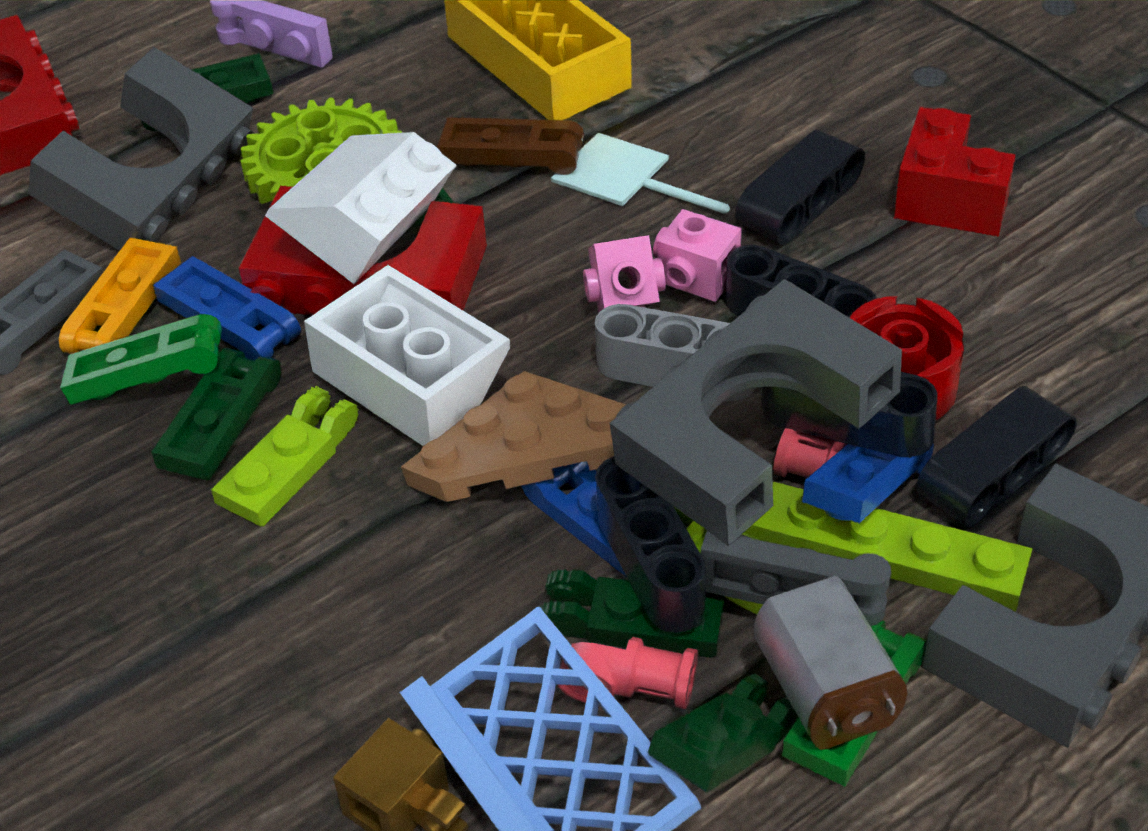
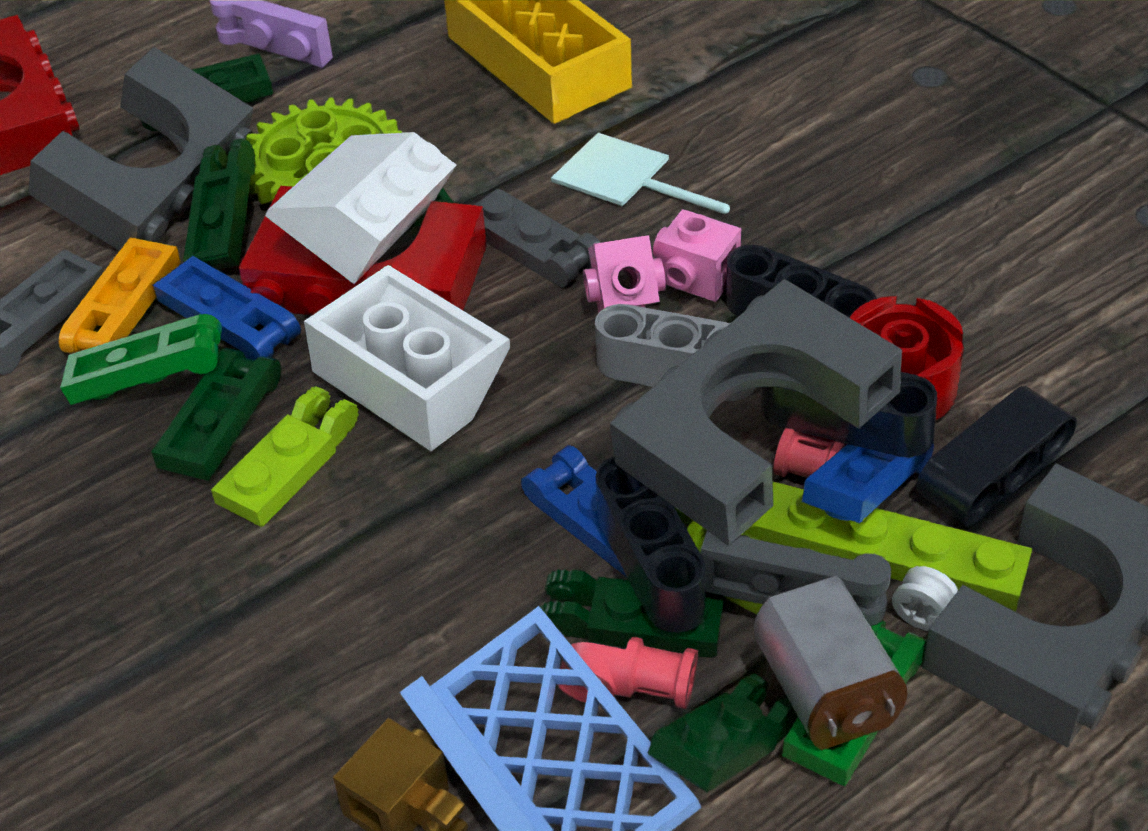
medium nougat plate [401,371,627,502] -> none
reddish brown plate [437,117,584,175] -> none
black beam [735,129,865,245] -> none
red brick [894,107,1016,237] -> none
none -> dark green hinge [183,138,256,270]
none -> dark grey plate [474,188,600,287]
none -> white bush [892,566,958,631]

